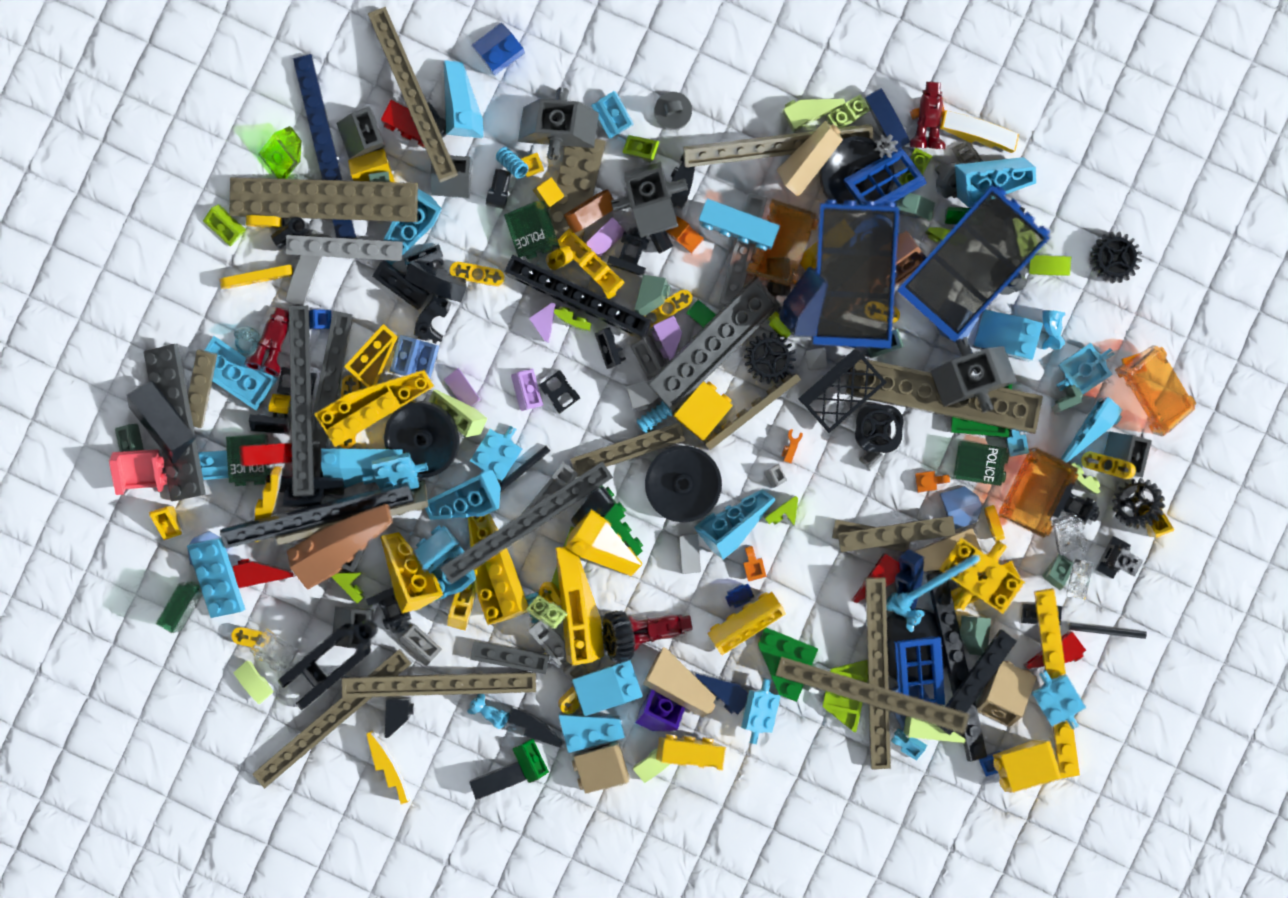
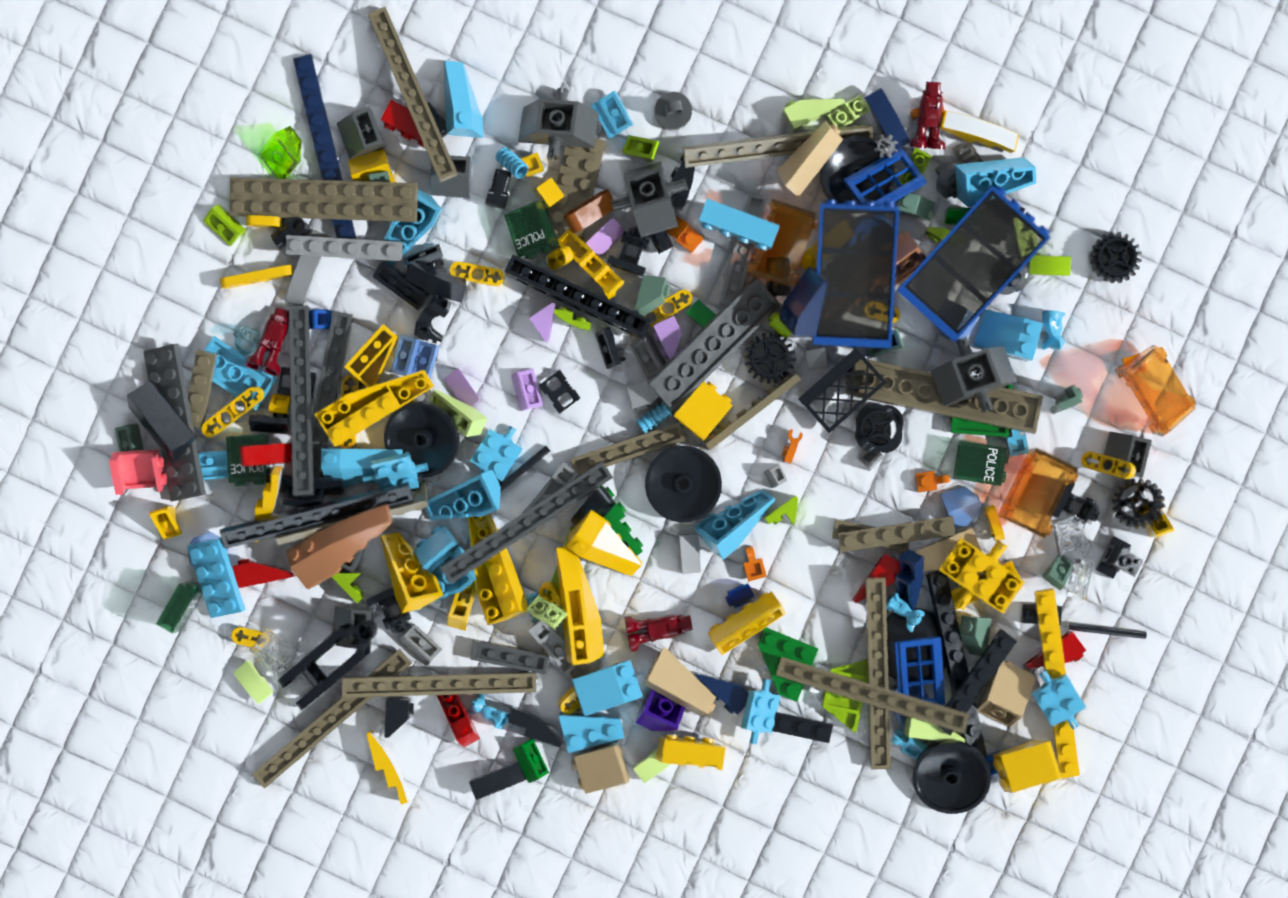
blue slope [472,23,525,76] -> none
black gear [602,610,635,663] -> none
medium azure piece [896,555,979,610] -> none
medium azure plate [1056,343,1115,395] -> none
medium azure wedge [1058,397,1123,465] -> none
yellowish green slope [1064,462,1101,494] -> none
none -> yellow beam [202,386,264,437]
none -> red slope [437,694,481,748]
none -> black plate [773,712,833,743]
none -> black dish [913,740,991,814]

